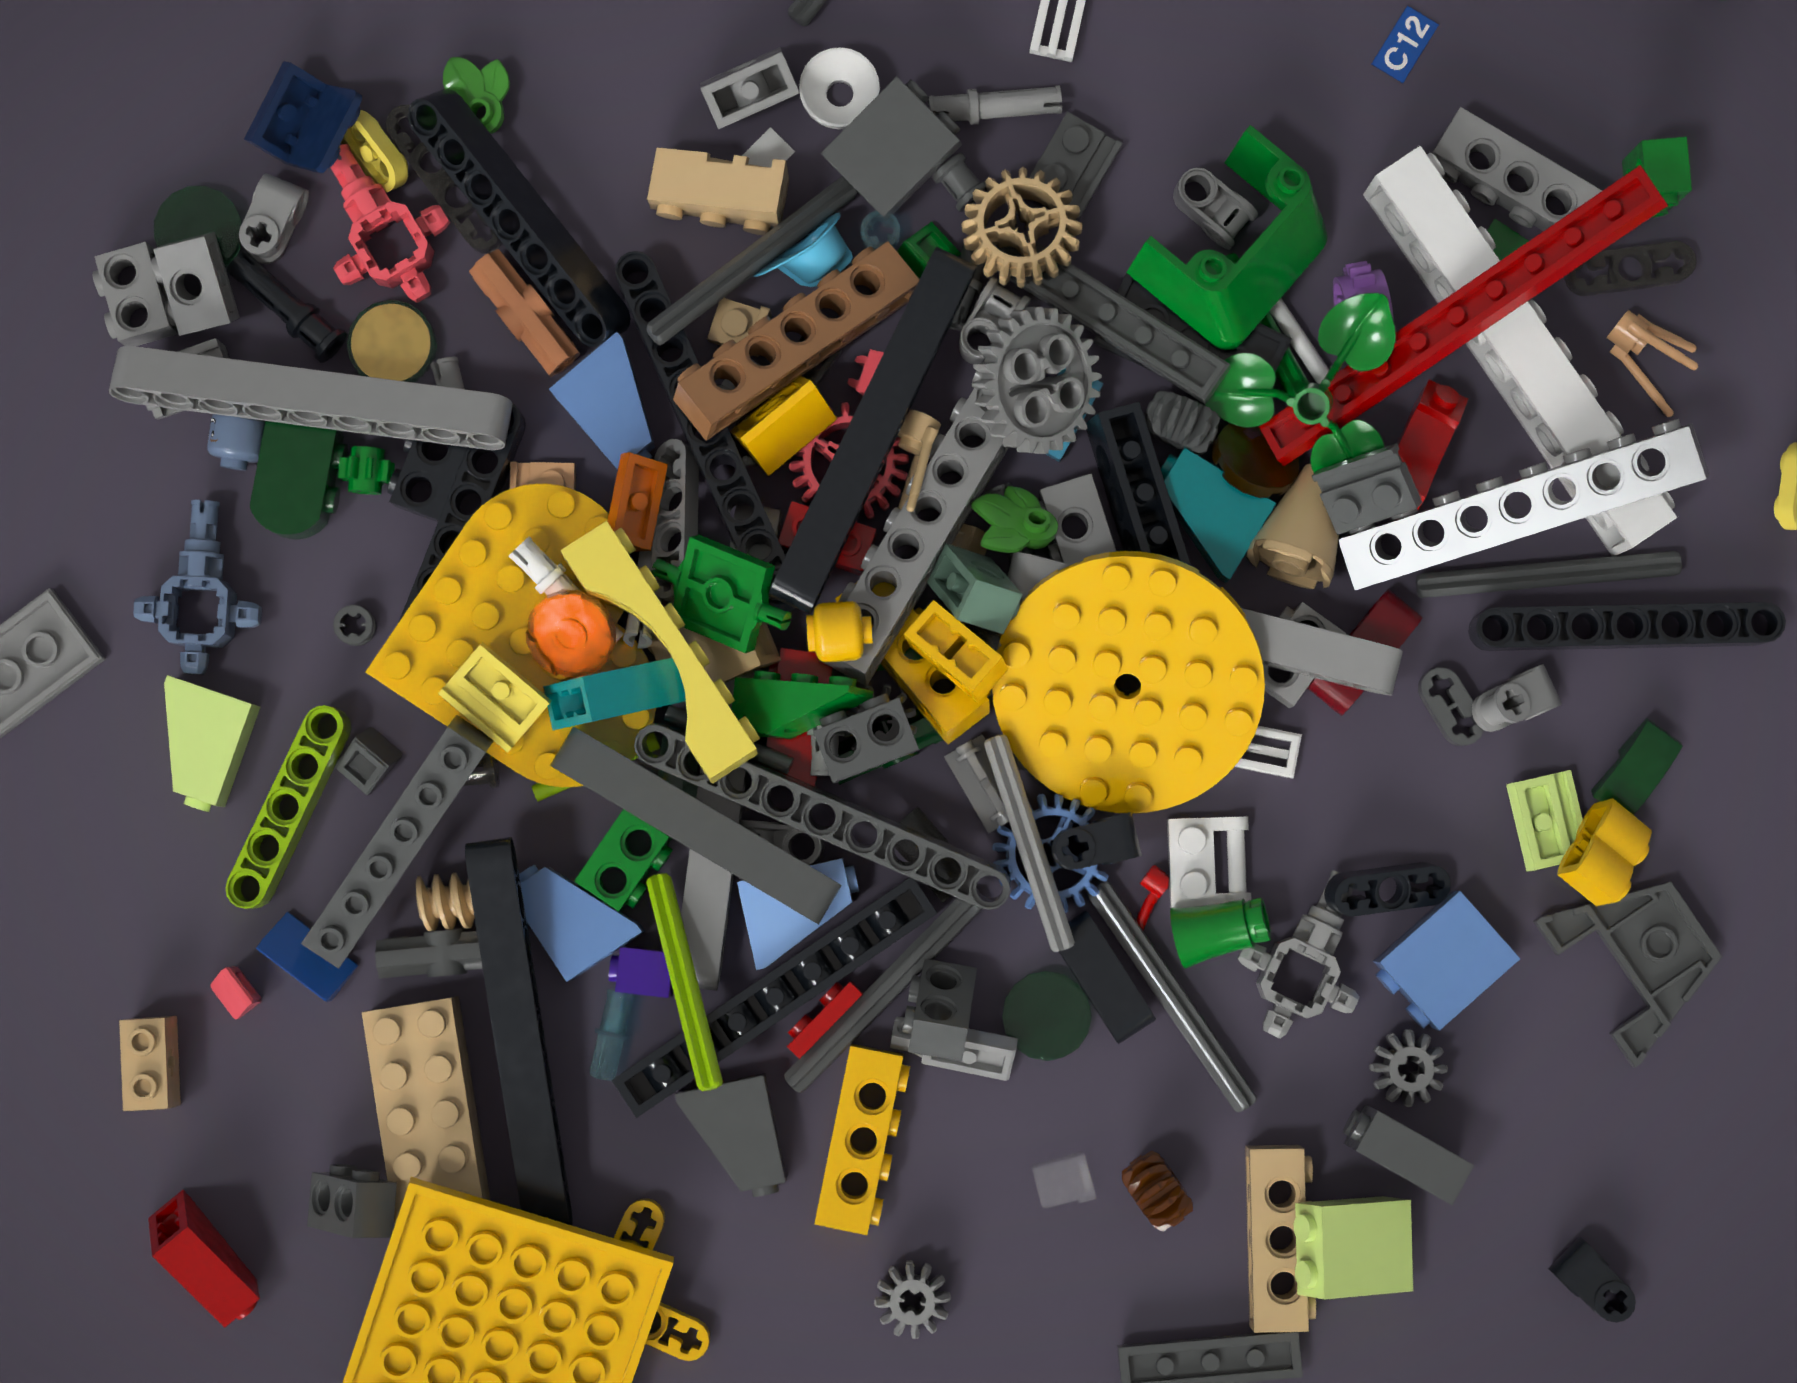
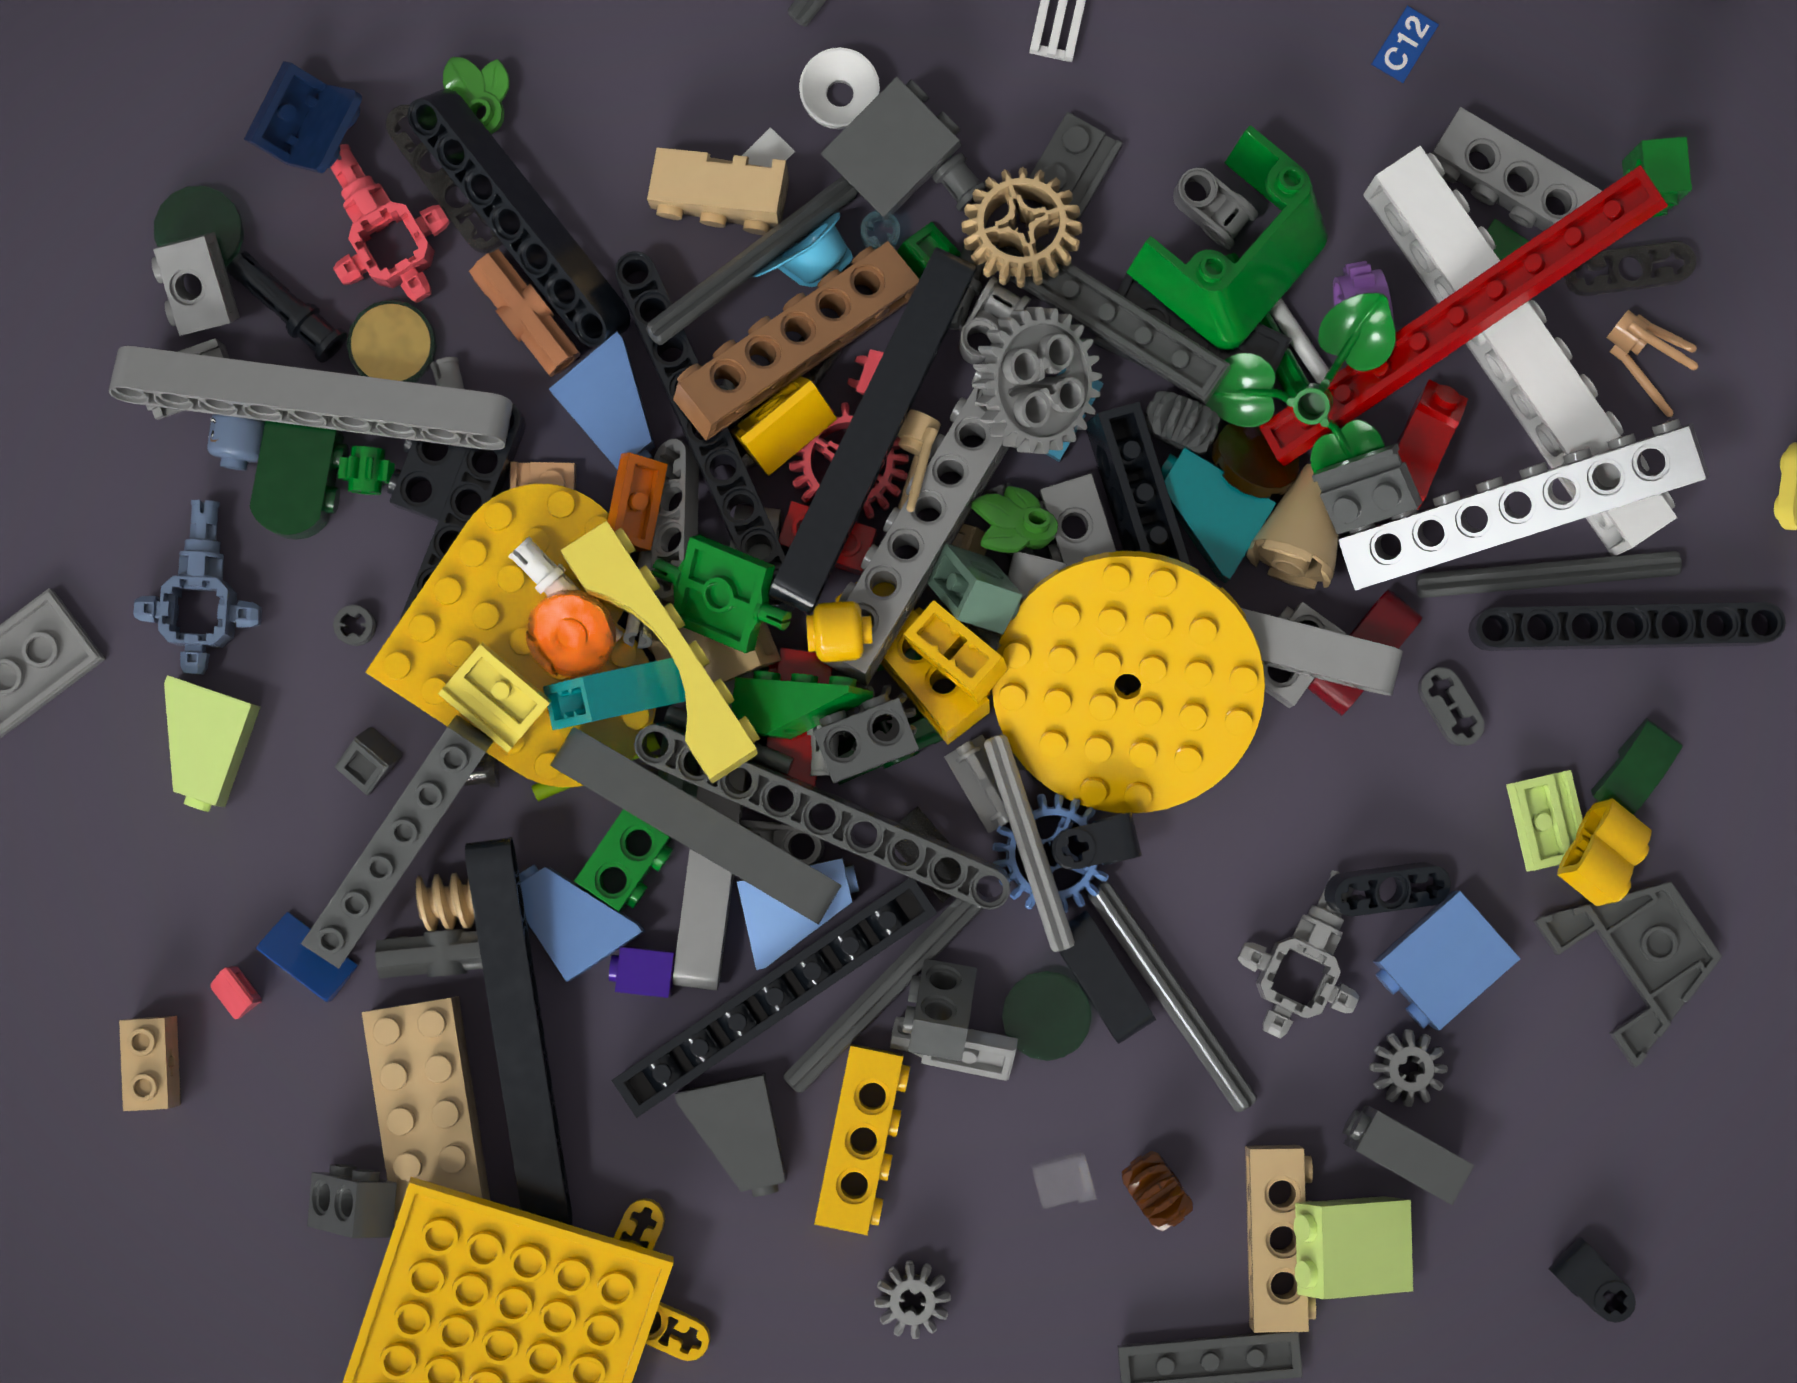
light grey brick [92,242,179,346] -> none
red slope [148,1190,260,1328] -> none
lime beam [225,705,351,909] -> none
light grey piece [239,173,309,264] -> none
light yellow plate [341,110,408,193] -> none
clear light blue axle [589,989,635,1081] -> none
lime axle [646,873,723,1091] -> none
light grey brick [700,47,800,129] -> none
tan bracket [707,298,772,357] -> none
red plate [787,981,863,1059] -> none
light grey pin [928,85,1062,125] -> none
red hand [1136,865,1169,930] -> none
white plate [1167,816,1251,908] -> none
green plant [1170,898,1271,969] -> none
white tile [1235,726,1302,779] -> none
light grey piece [1472,664,1562,732] -> none

